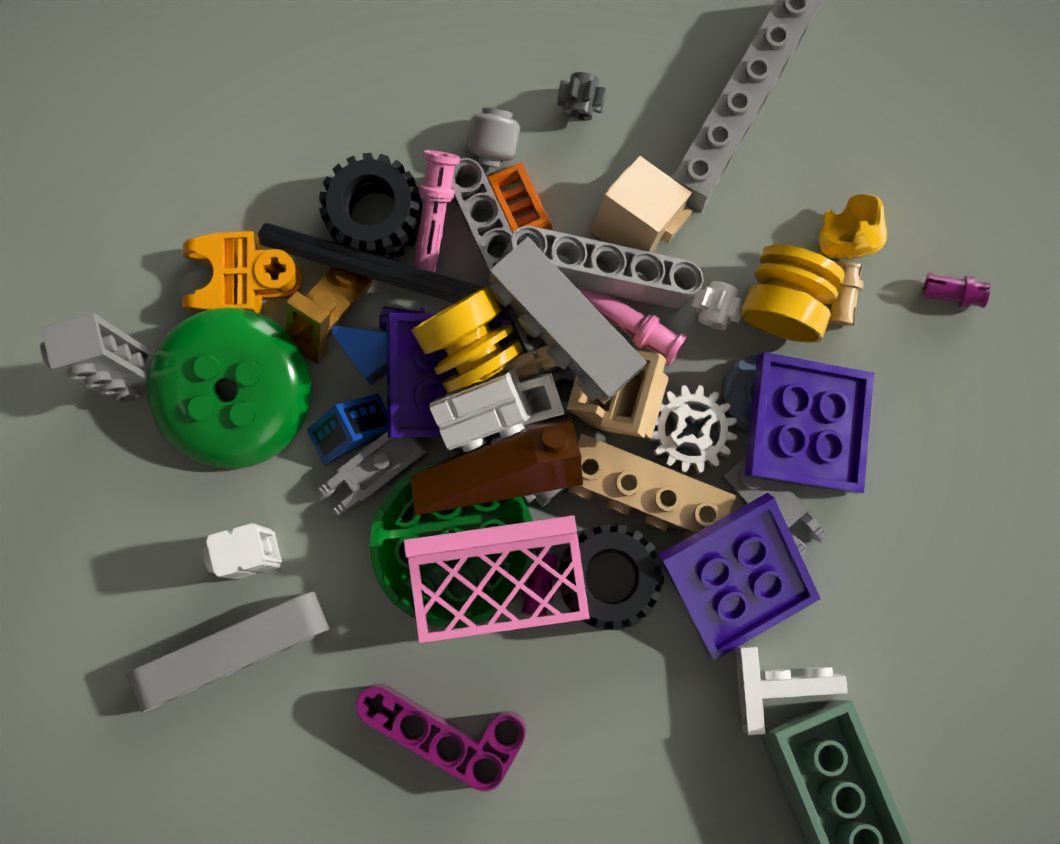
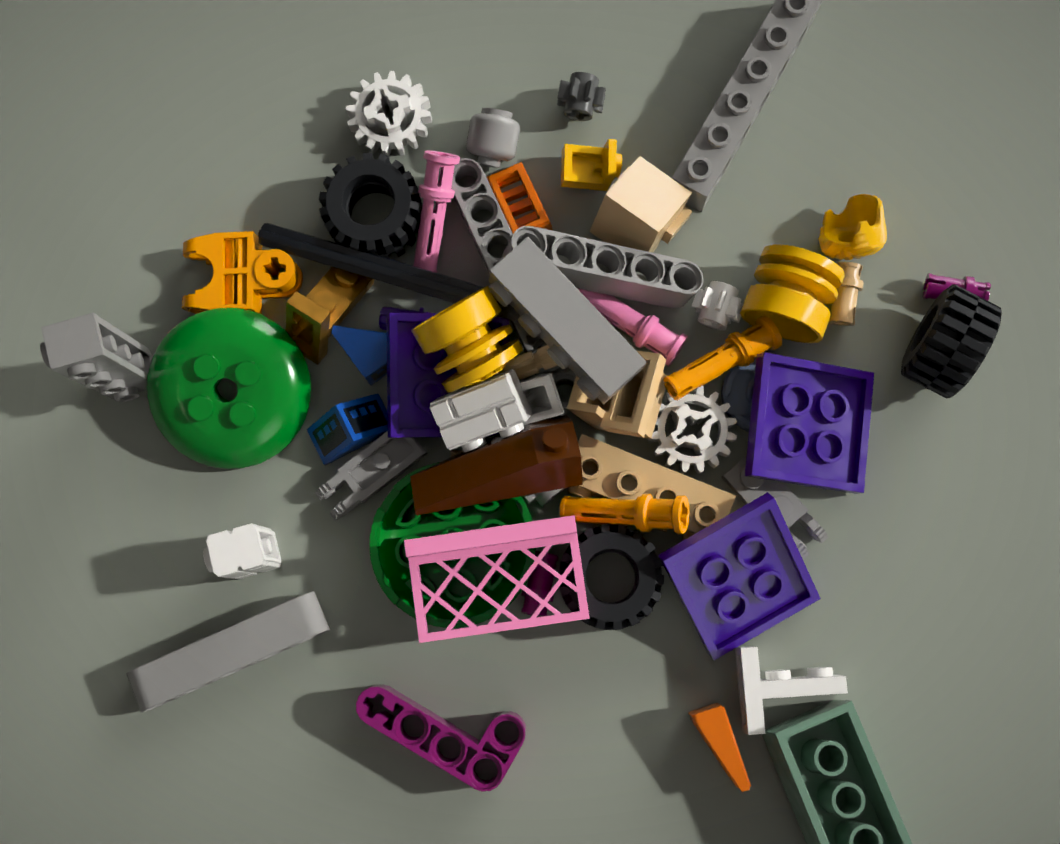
none -> white gear [346,71,432,157]
none -> light orange pin [560,494,689,534]
none -> yellow bracket [561,139,622,191]
none -> light orange pin [663,316,782,401]
none -> orange slope [688,703,751,792]
none -> black tyre [901,284,1002,399]

